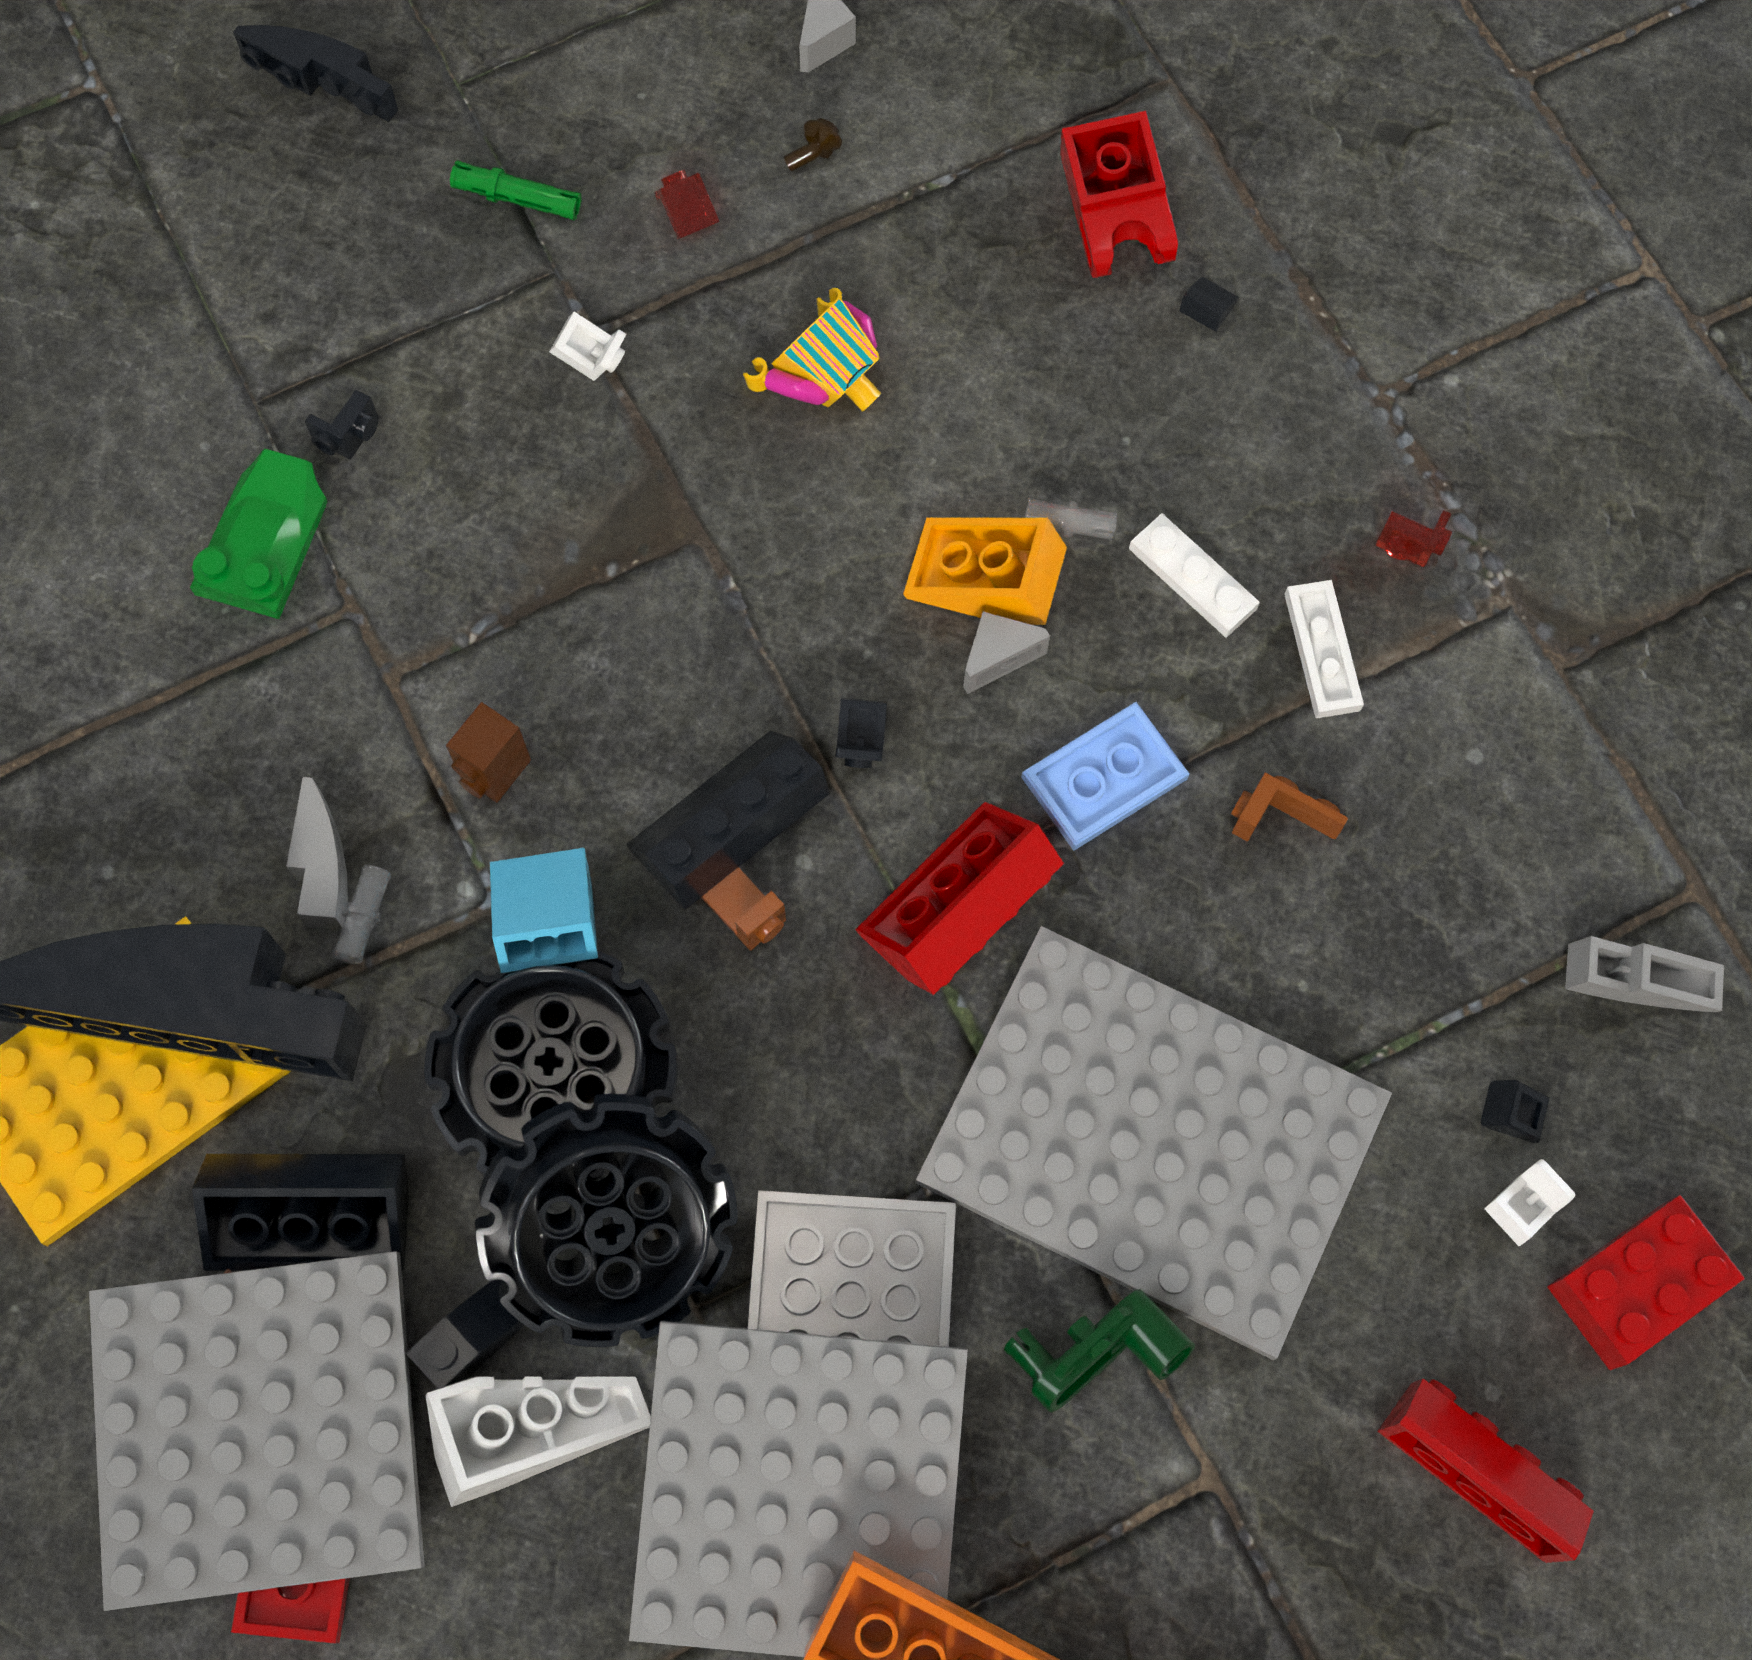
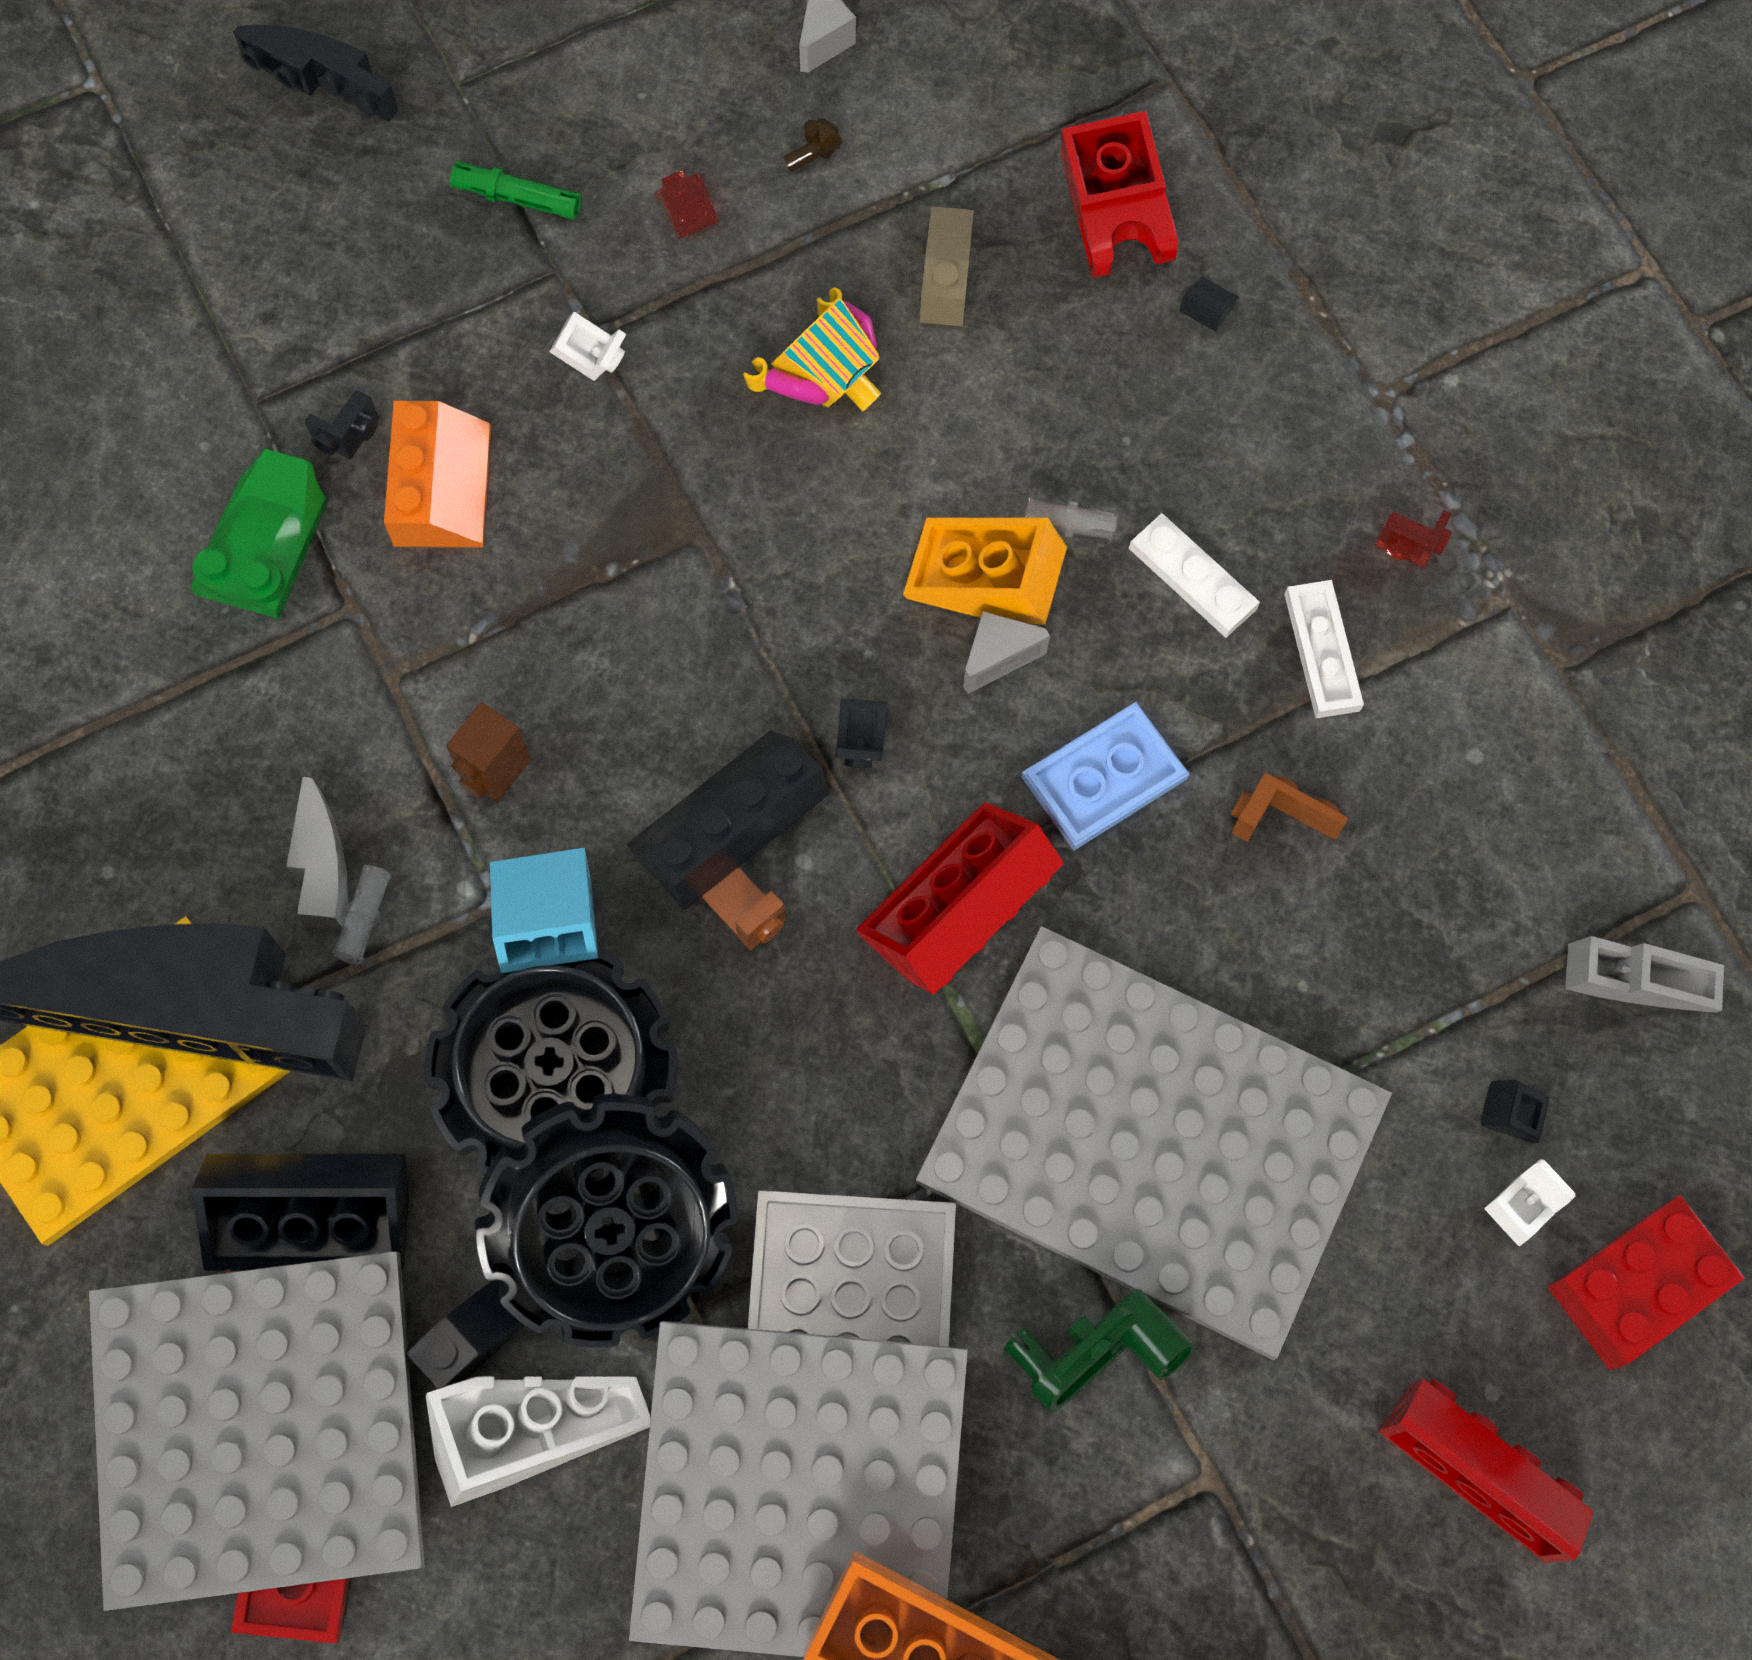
none -> orange slope [384,401,491,548]
none -> dark tan slope [920,206,974,327]

